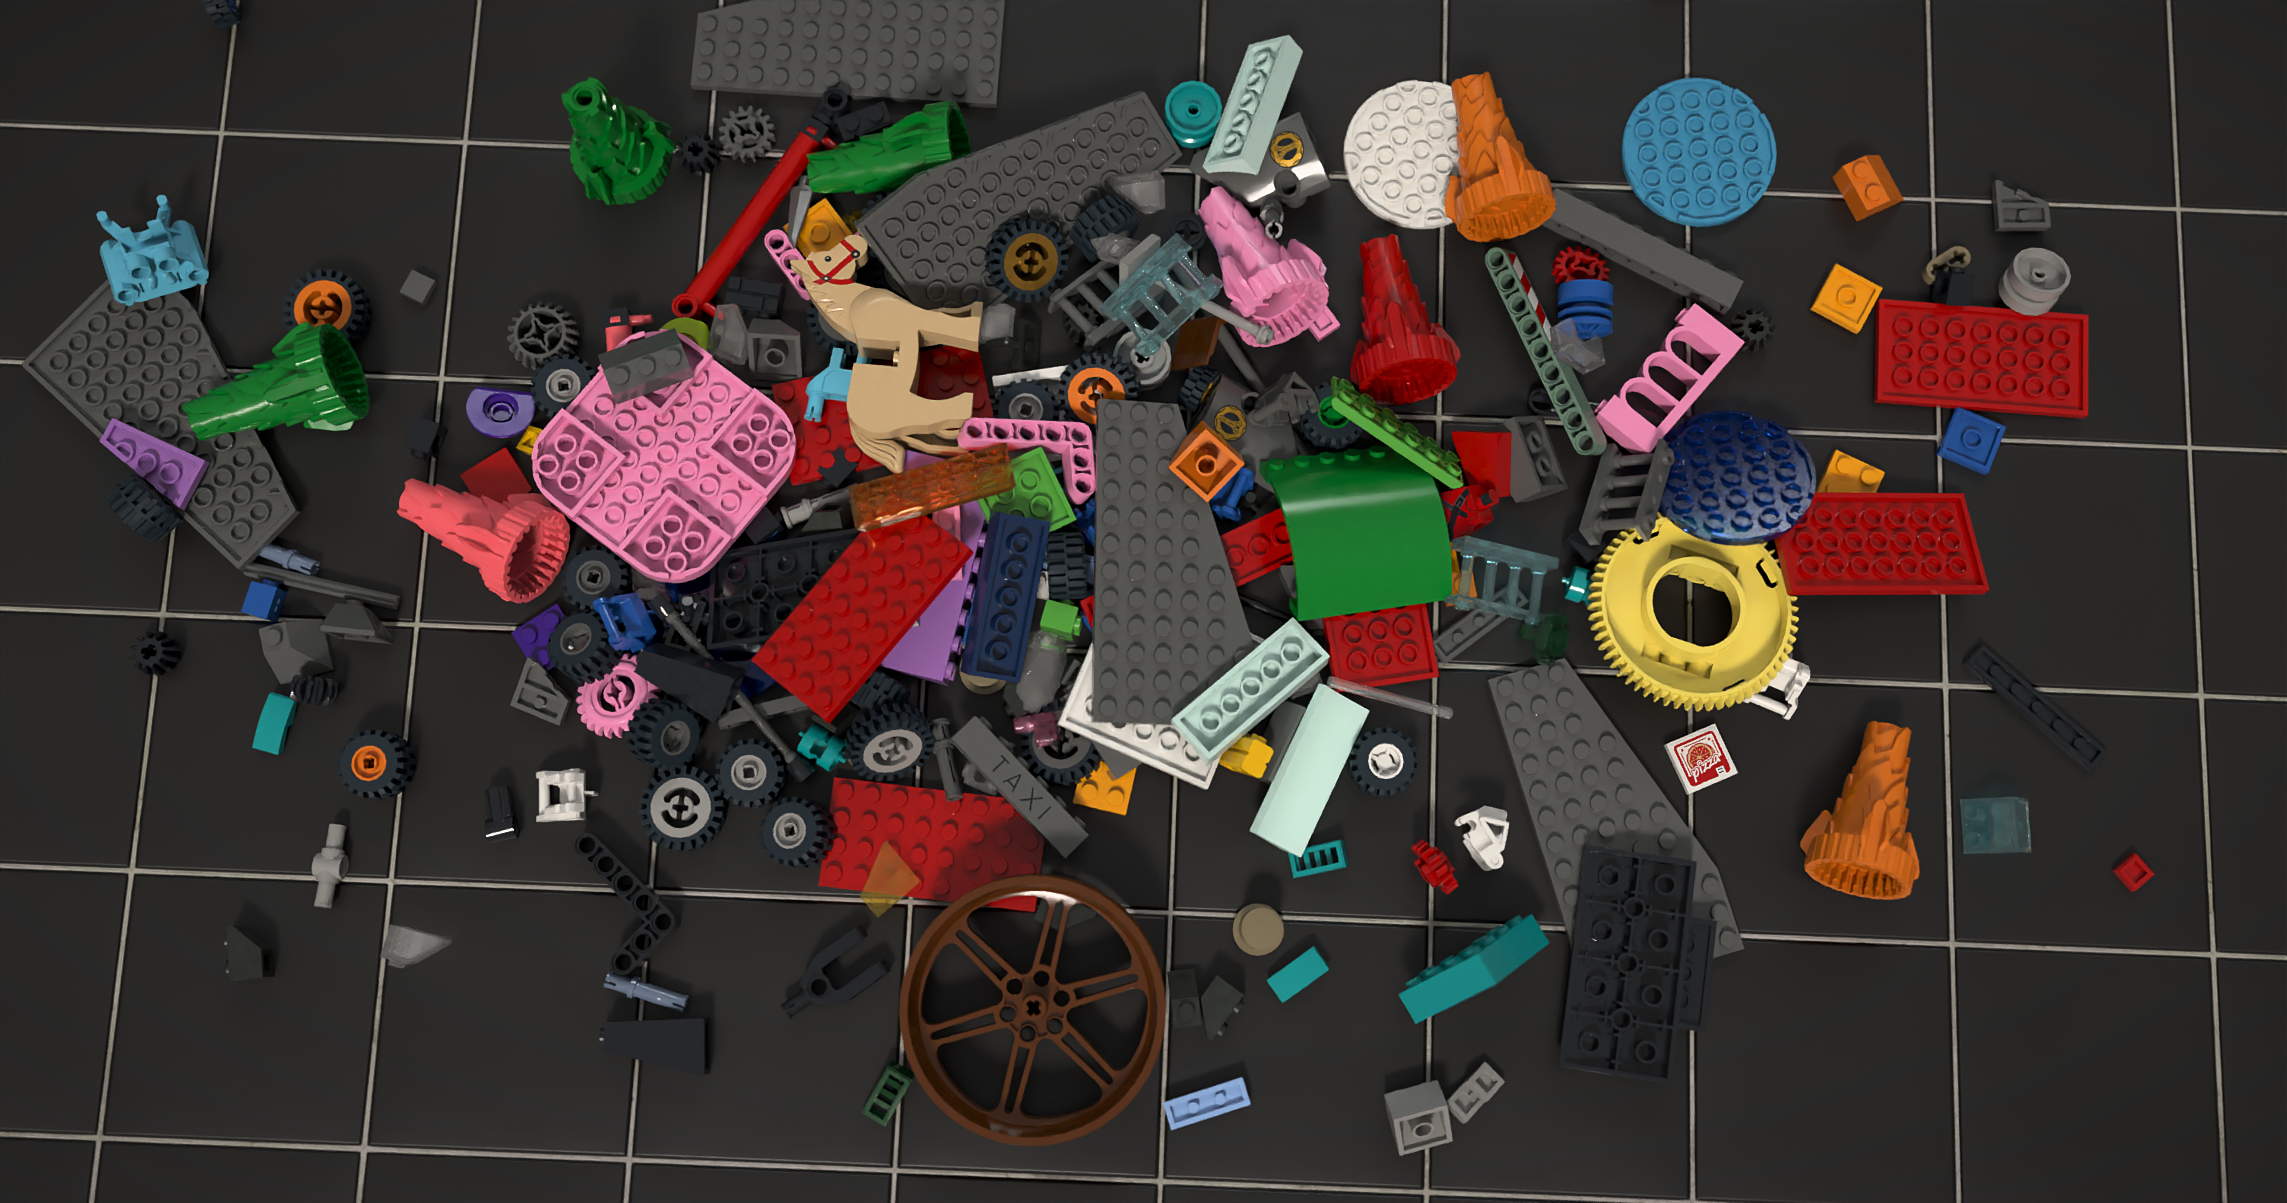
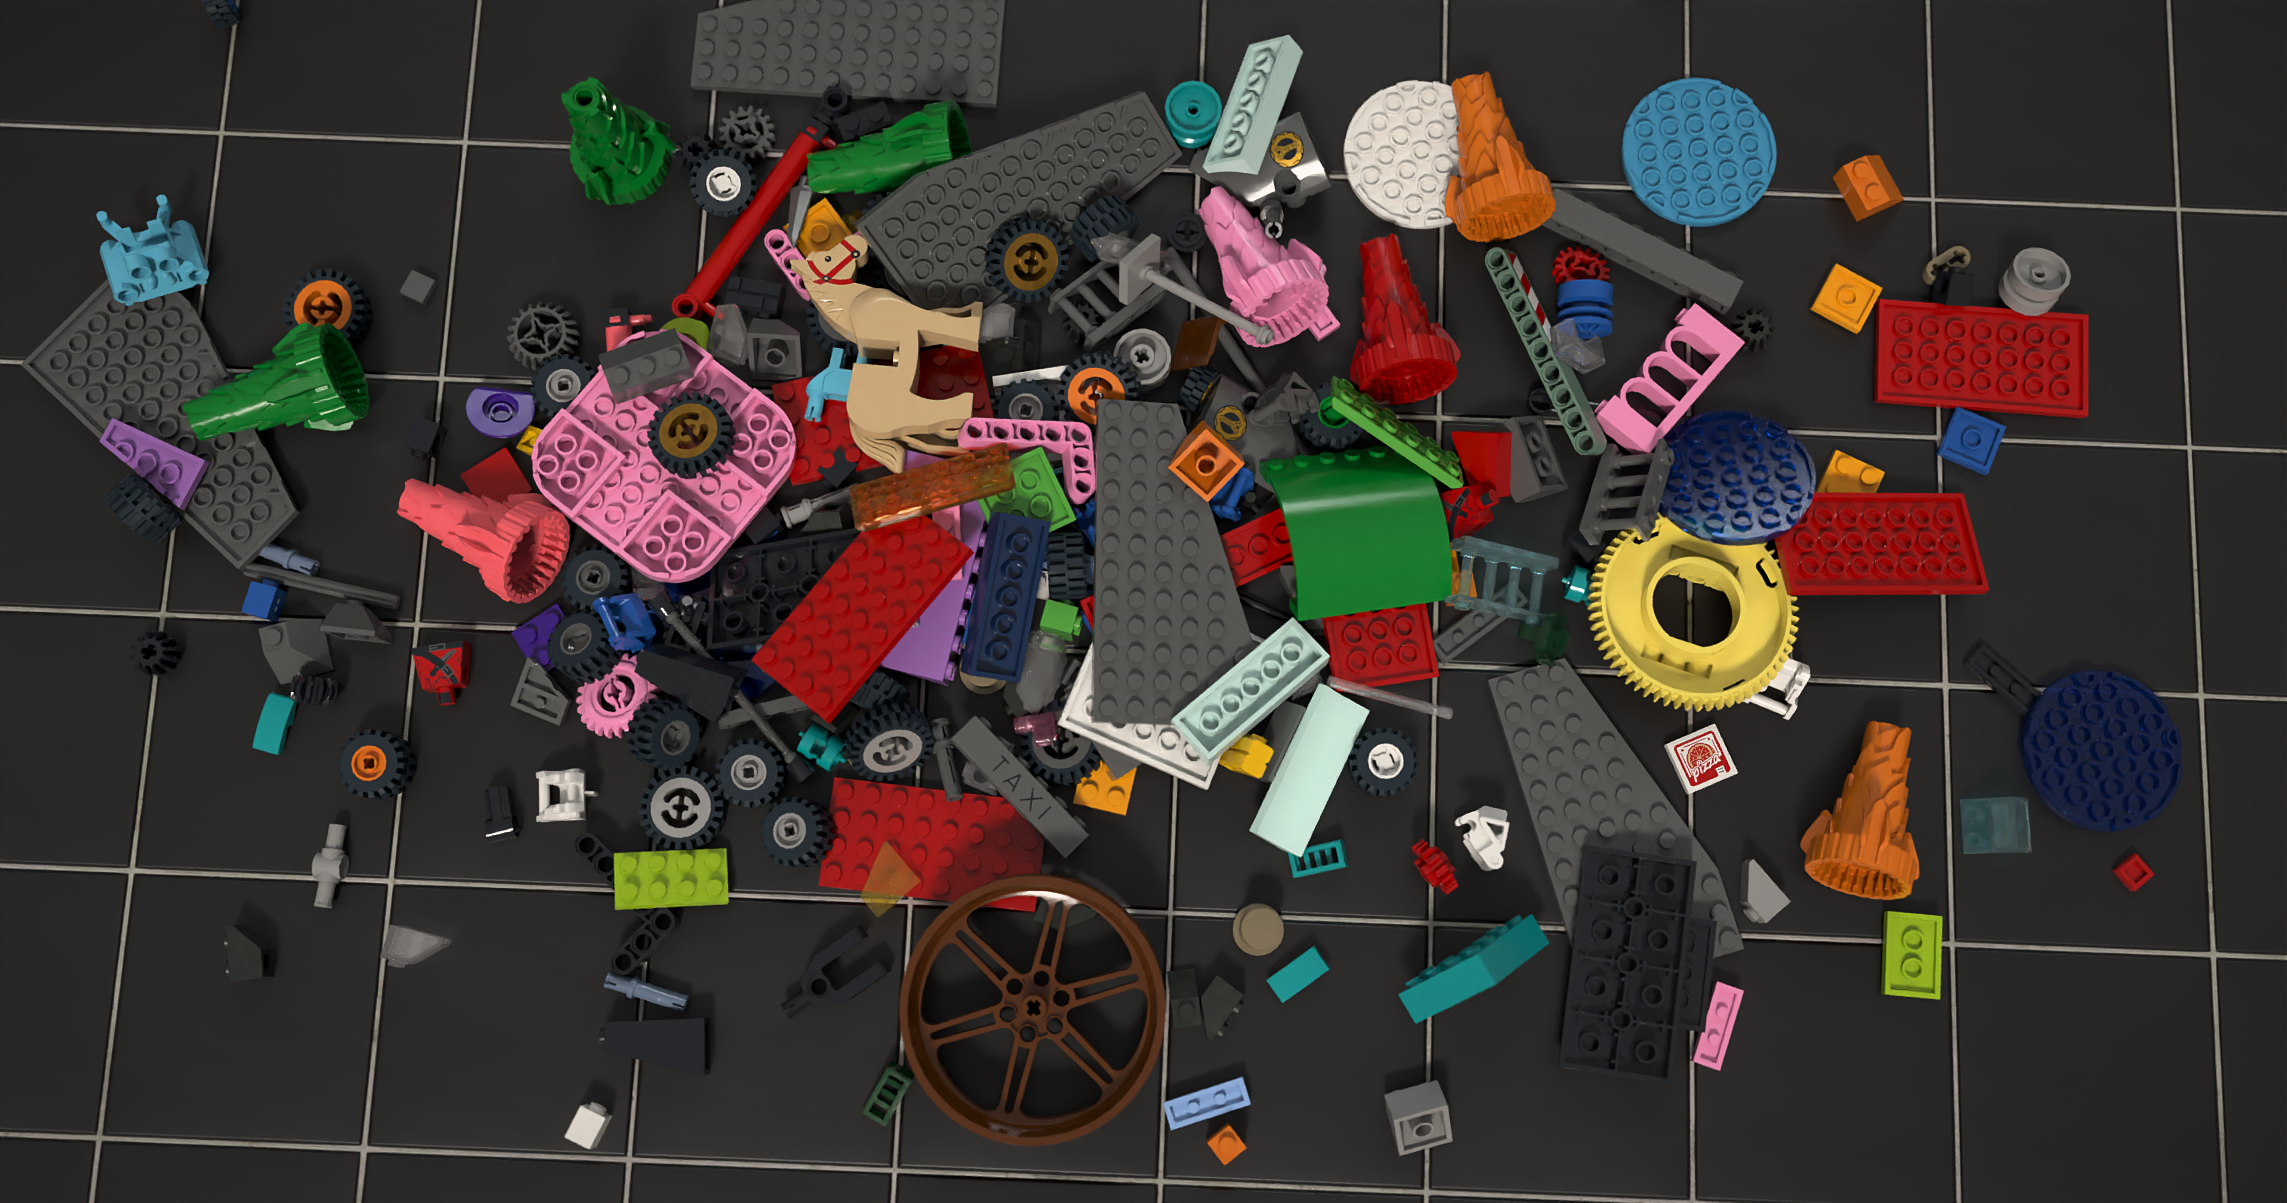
clear light blue fence [1099,233,1224,358] -> none
clear slope [1107,171,1165,214] -> none
light grey slope [1446,1062,1505,1124] -> none
dark grey wing [1991,180,2051,231] -> none
none -> torso [411,640,471,706]
none -> white brick [565,1102,612,1149]
none -> lime plate [614,848,729,910]
none -> wheel [647,392,736,479]
none -> black wheel [689,149,757,217]
none -> orange brick [1206,1123,1247,1165]
none -> bright pink plate [1691,981,1744,1071]
none -> light grey slope [1740,859,1791,923]
none -> lime plate [1881,911,1943,1000]
none -> clear blue tile [2022,670,2183,832]

